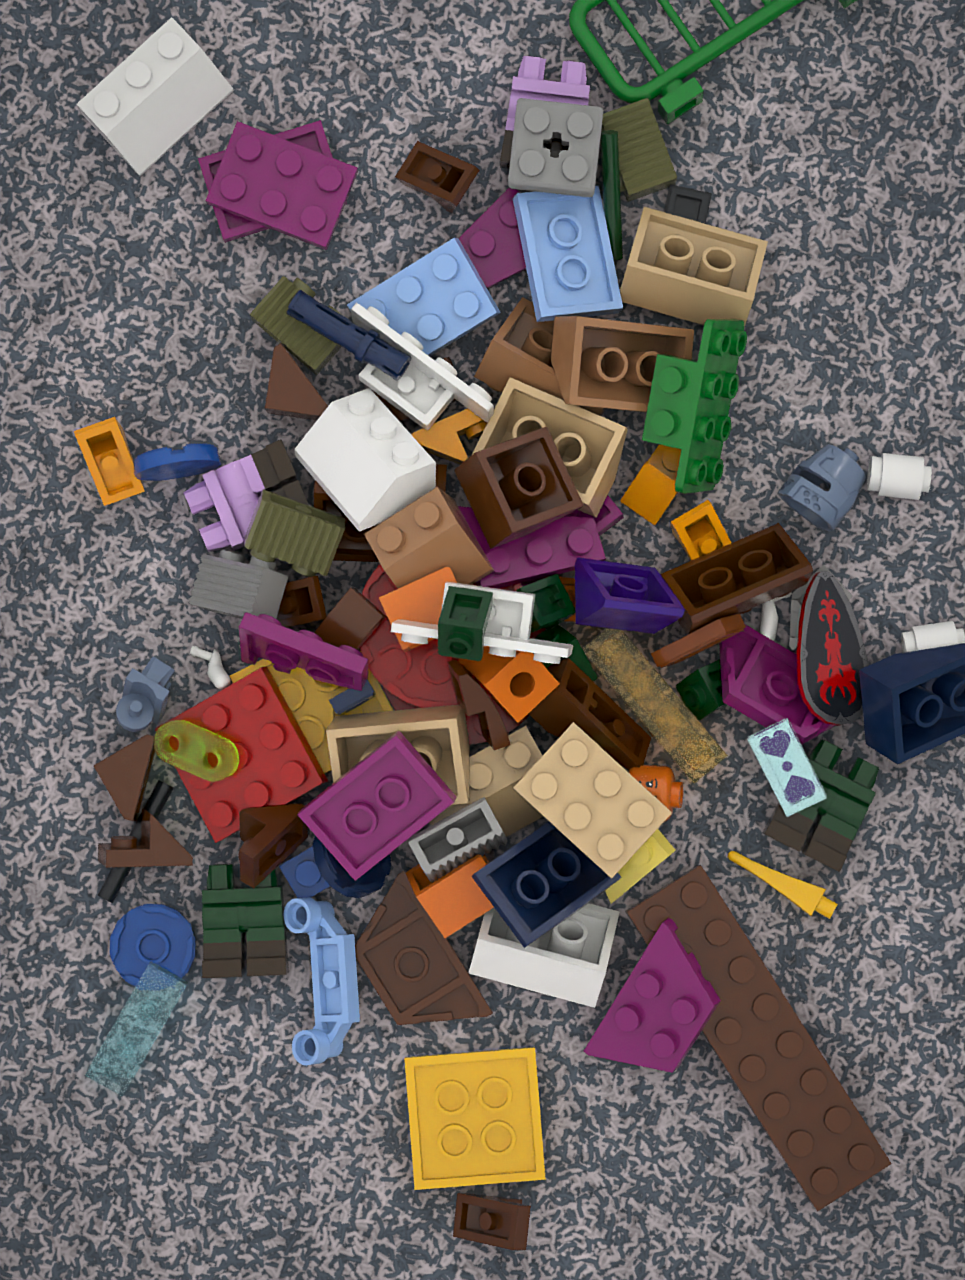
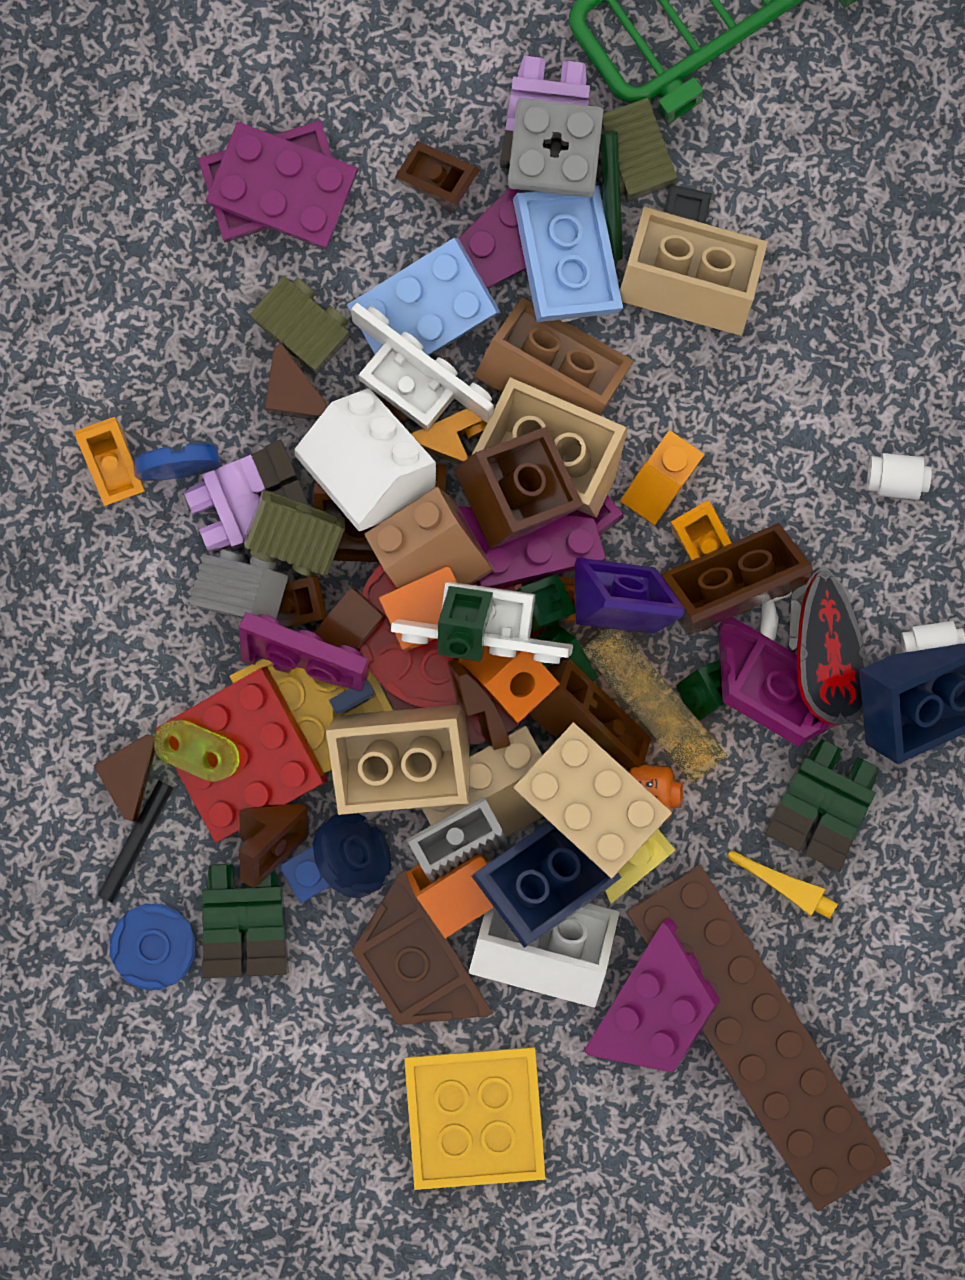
white slope [77,17,234,176] -> none
clear light blue tile [85,961,188,1097] -> none
reddish brown slope [98,809,193,868] -> none
sand blue hips [116,657,175,732] -> none
white piece [189,646,231,690] -> none
light blue plate [283,898,360,1066] -> none
dark blue pin [286,290,412,381] -> none
magenta plate [298,730,457,881] -> none
reddish brown slope [453,1193,531,1250] -> none
medium nougat slope [551,316,694,412] -> none
green bracket [642,319,747,494] -> none
dark orange tile [651,613,746,668] -> none
clear light blue tile [747,718,827,817] -> none
sand blue helmet [777,444,866,532] -> none

